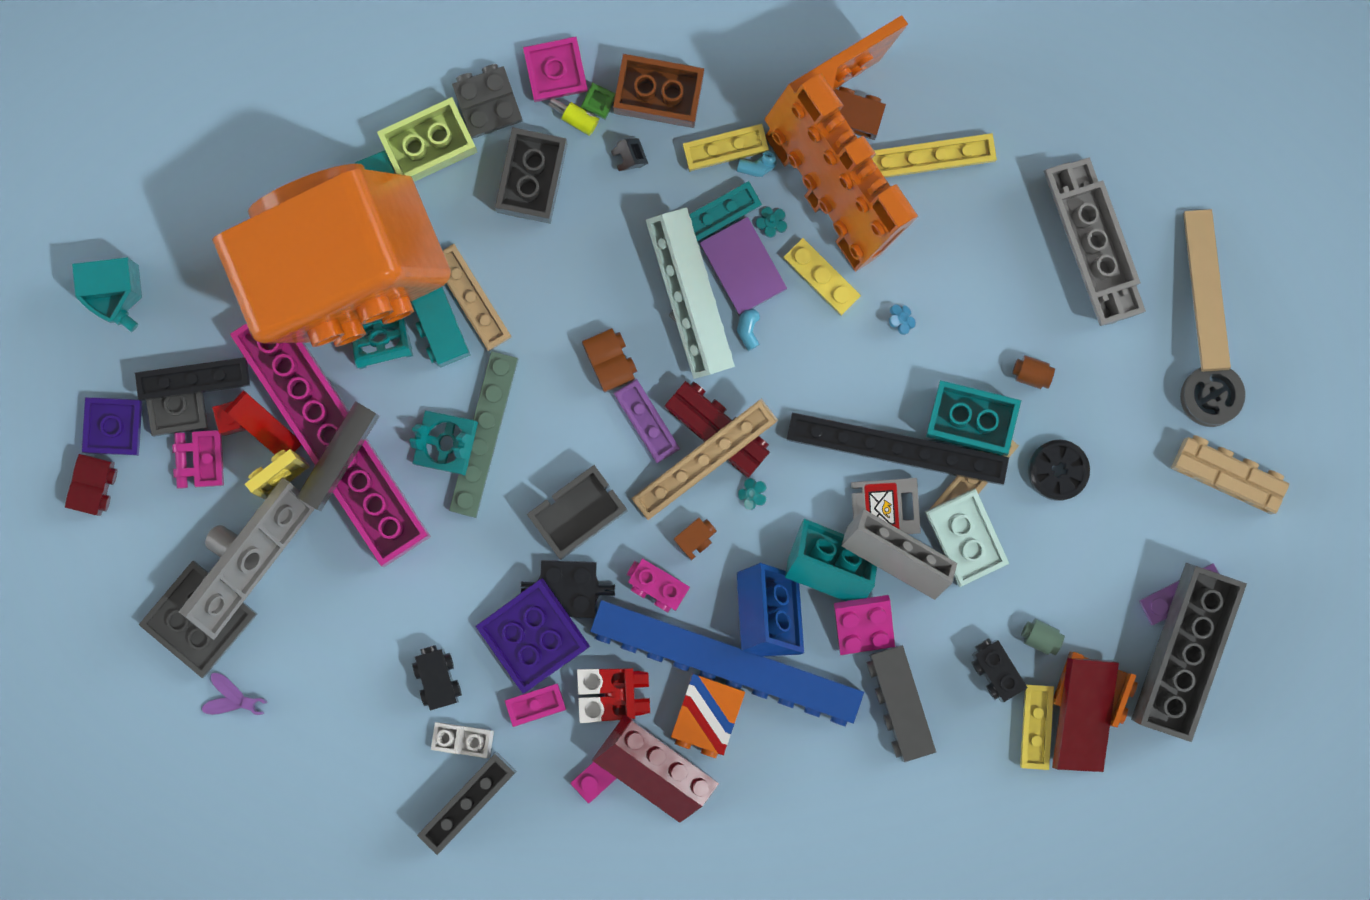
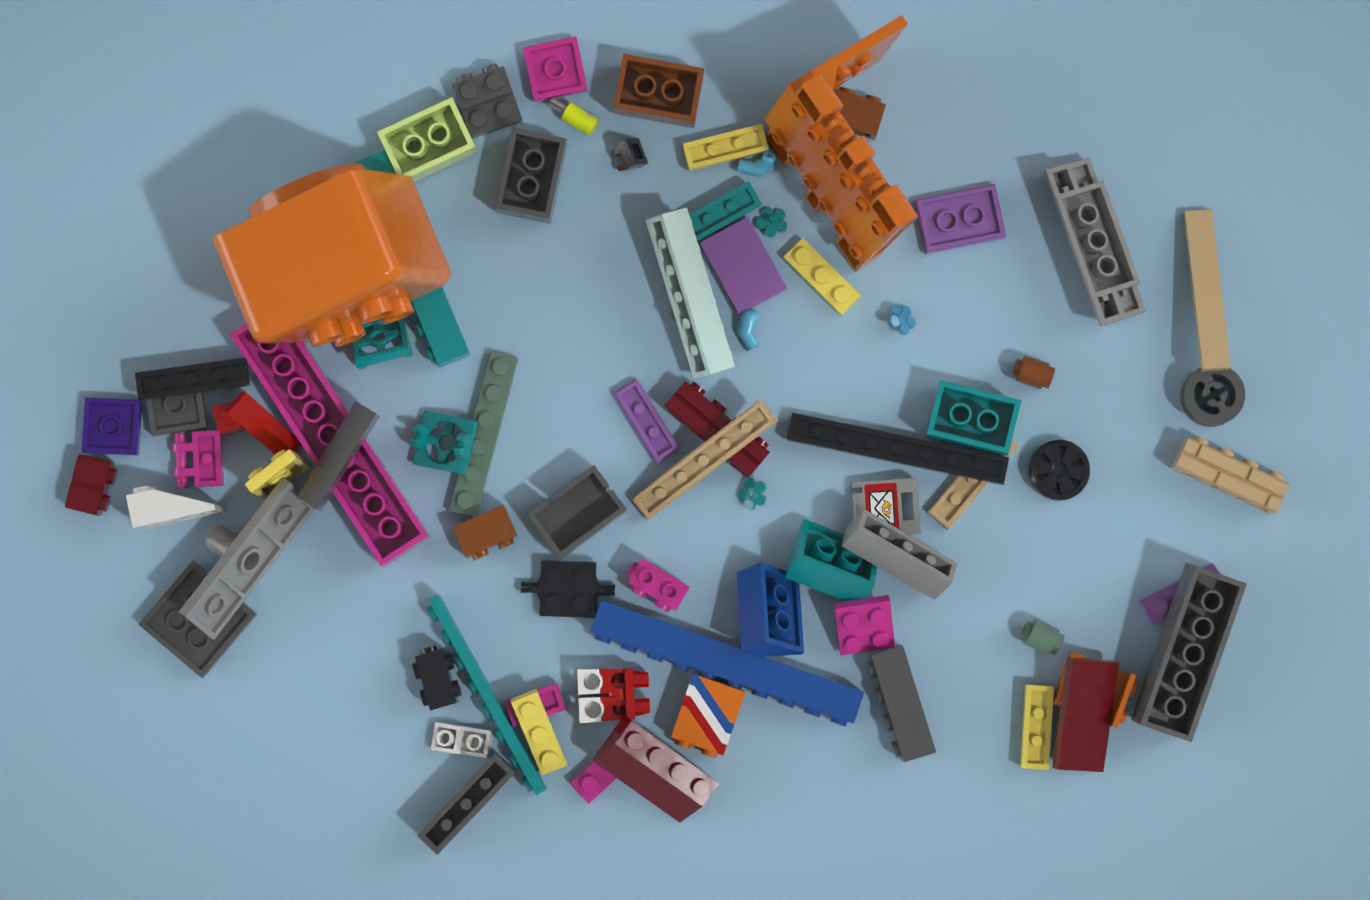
teal piece [72,257,142,332] -> none
medium lavender piece [202,673,267,715] -> none
tan tile [443,244,512,352] -> none
dark purple plate [475,578,591,694] -> none
bright green tile [581,82,616,120] -> none
dark orange brick [582,328,637,393] -> none
dark orange brick [673,518,717,561] -> none
light yellow plate [872,133,997,178] -> none
light aqua tile [925,488,1009,587] -> none
black brick [971,638,1028,702] -> none
none -> white slope [126,486,224,530]
none -> teal plate [427,594,547,795]
none -> dark orange brick [452,505,518,561]
none -> light yellow plate [511,689,567,775]
none -> medium lavender tile [914,184,1006,254]

